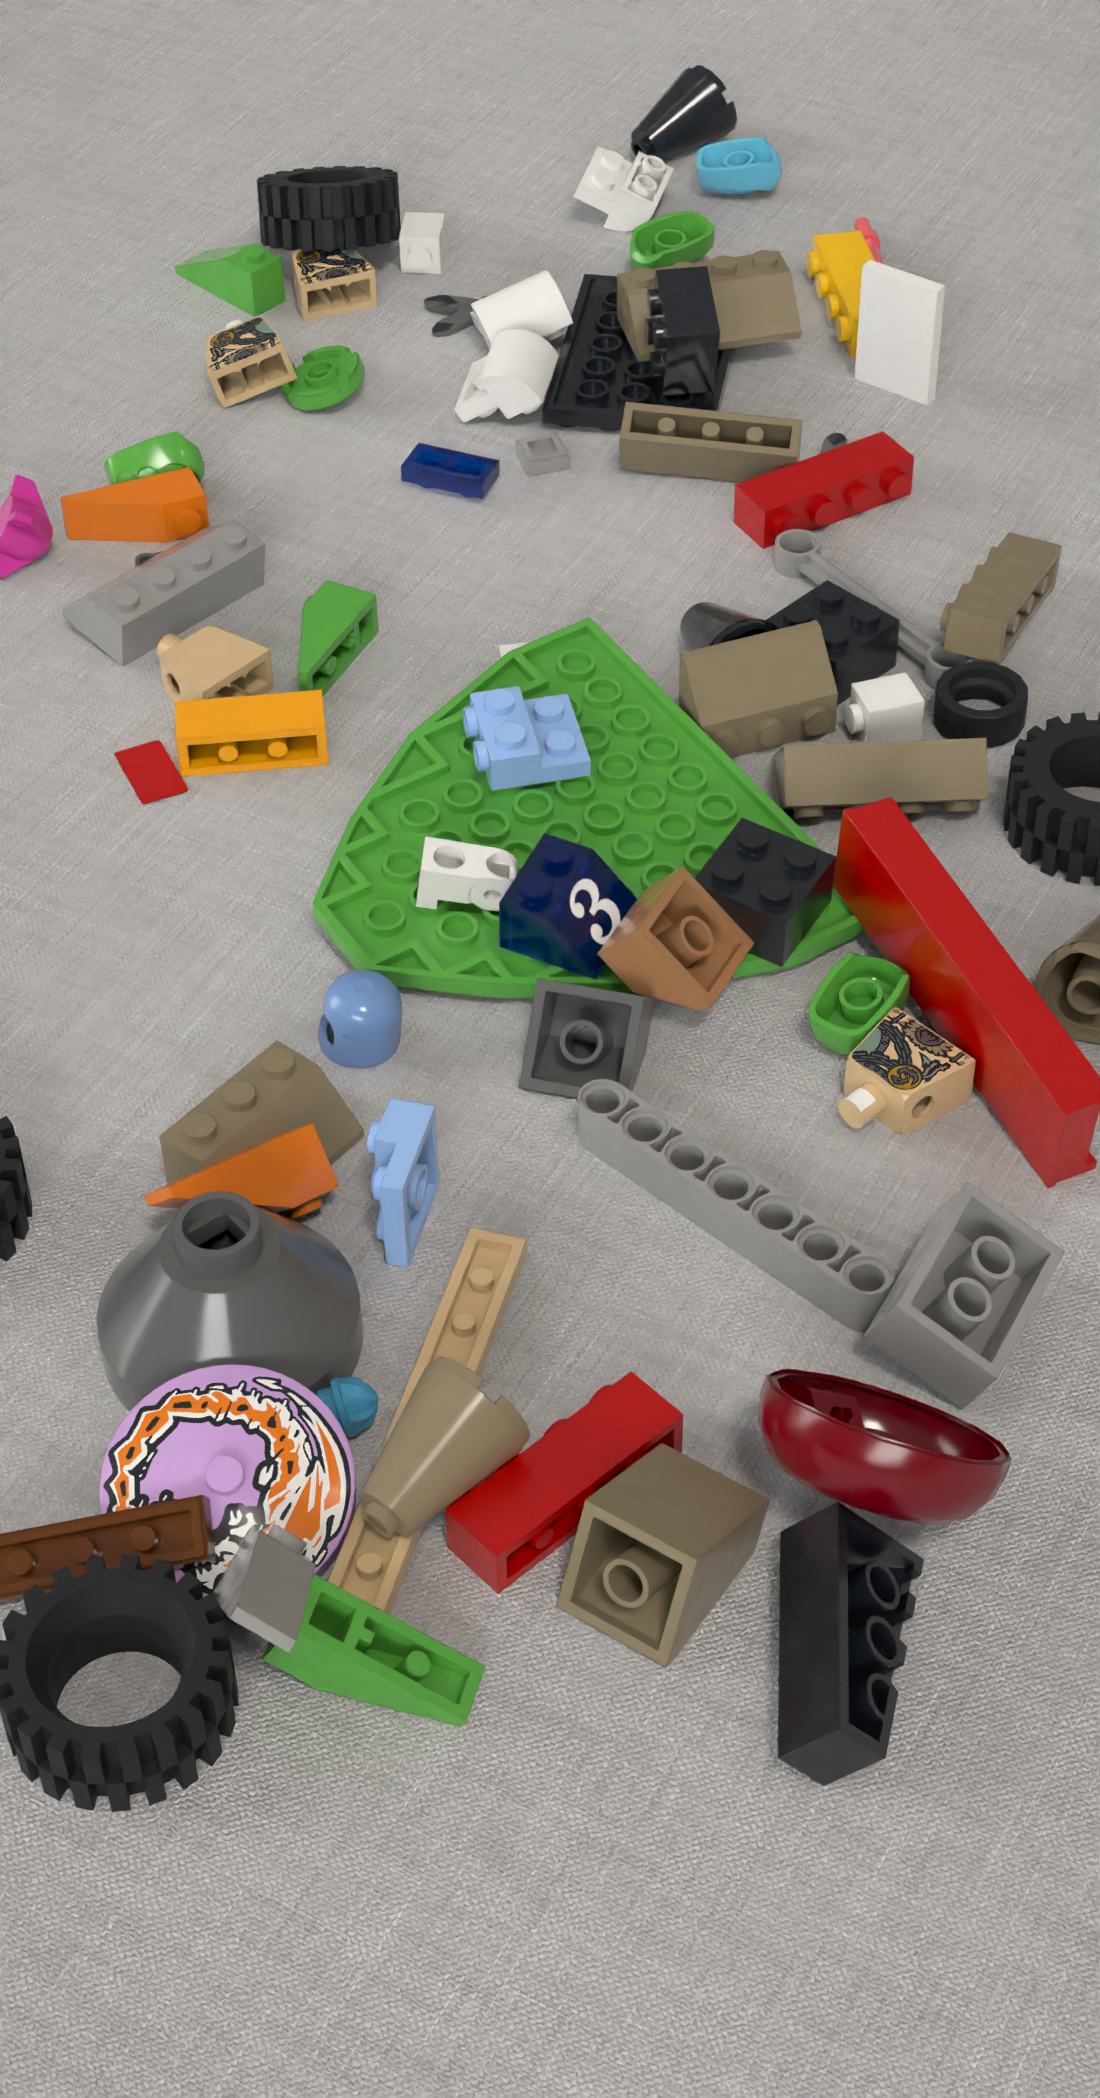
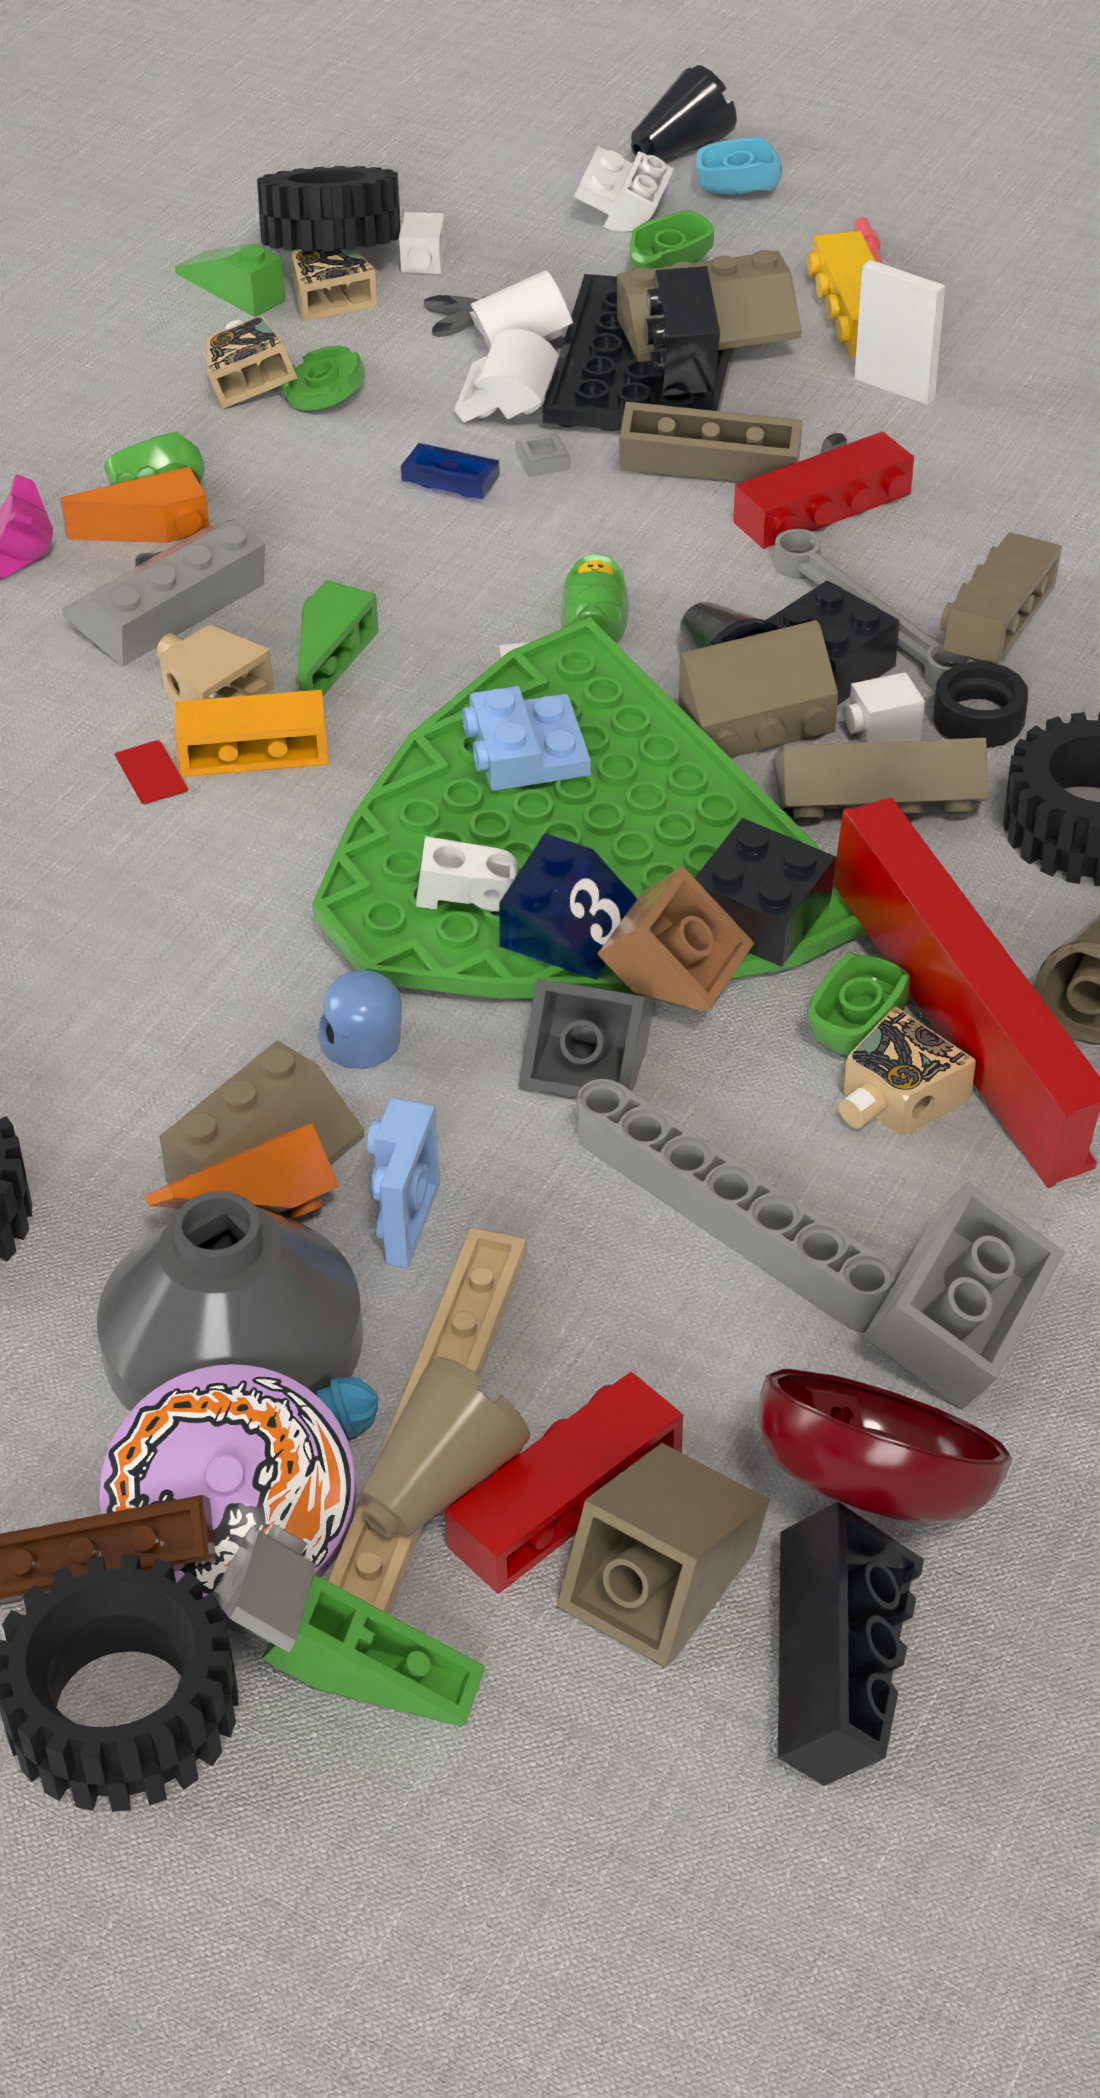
none -> bright green piece [561,554,628,643]

